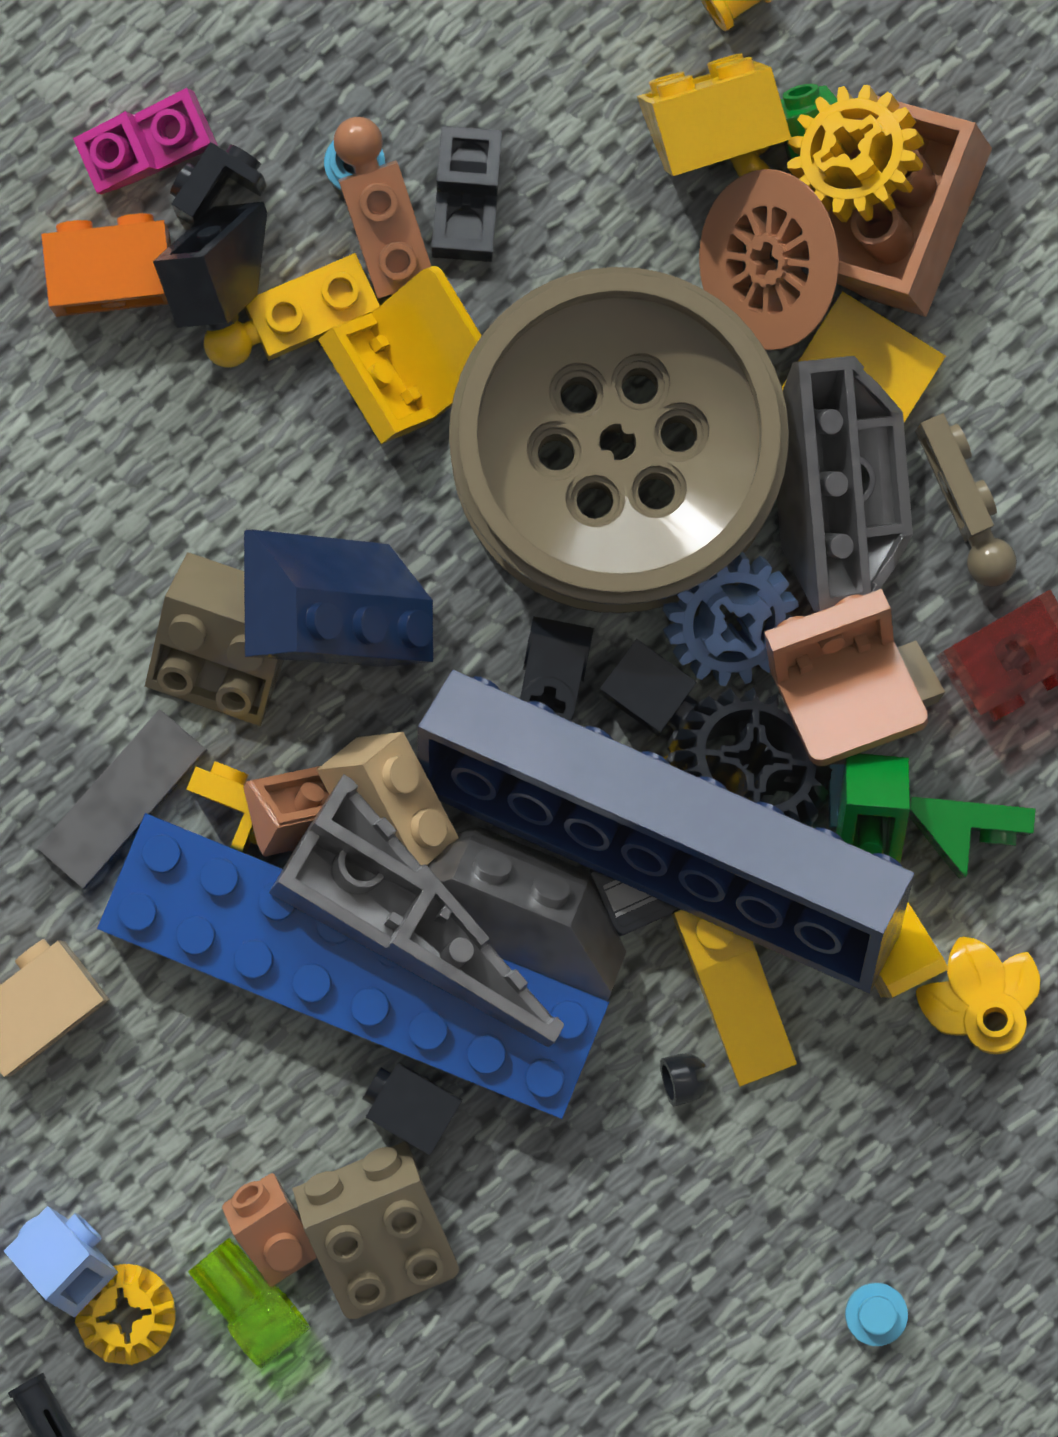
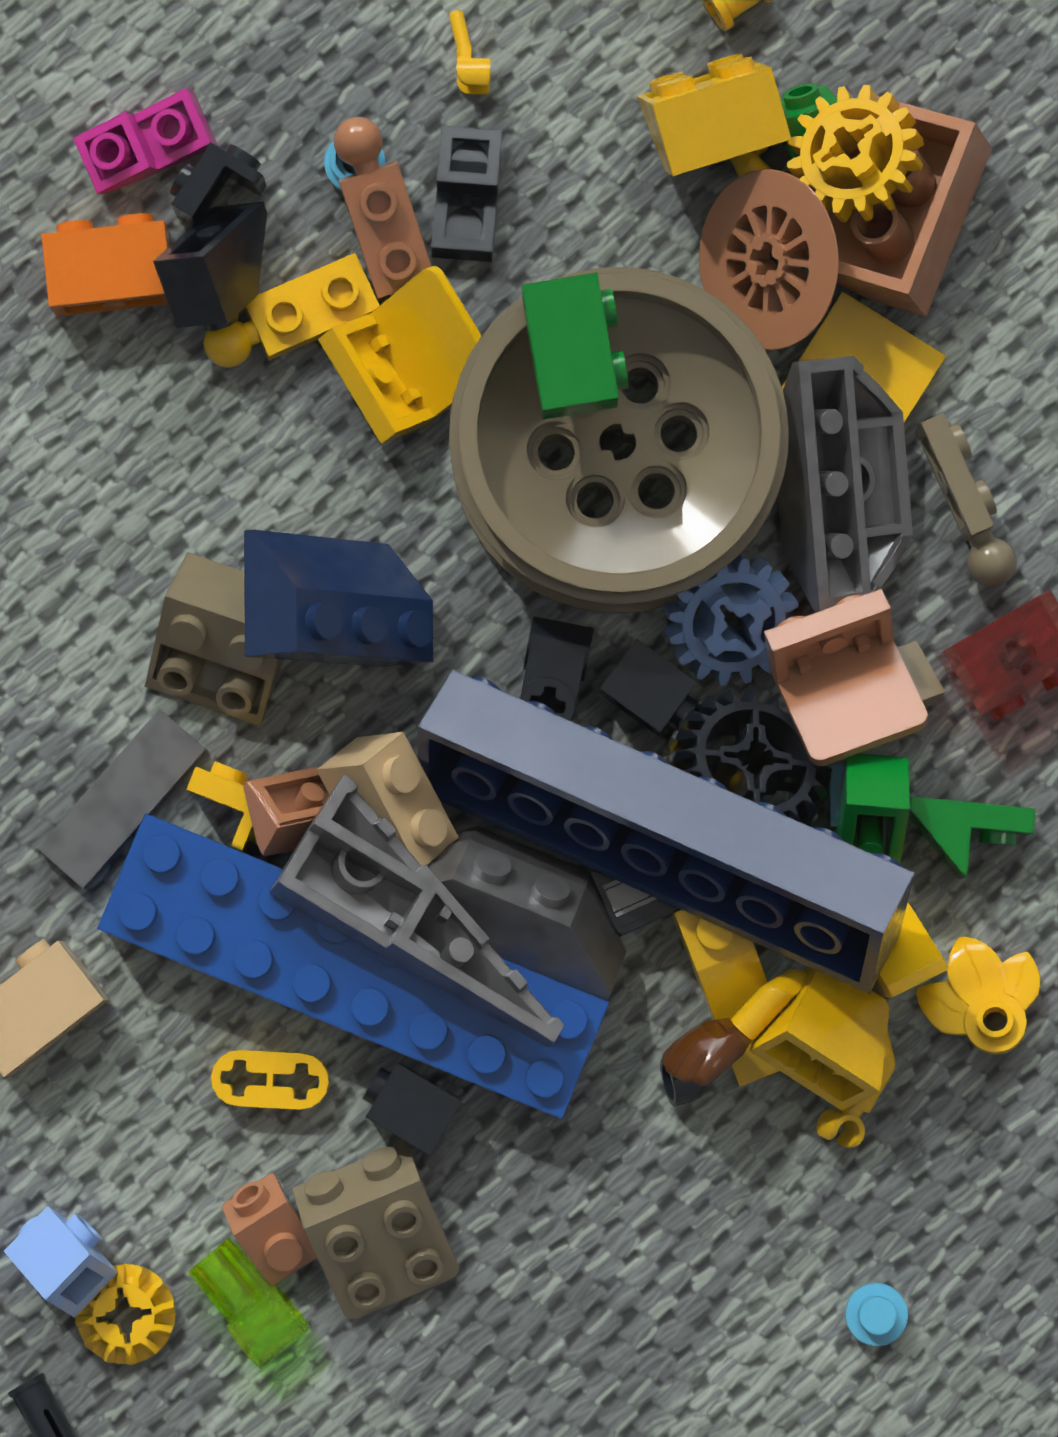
none -> yellow beam [211,1050,330,1110]
none -> yellow hand [449,10,491,95]
none -> green brick [522,272,629,420]
none -> yellow torso [662,966,896,1148]

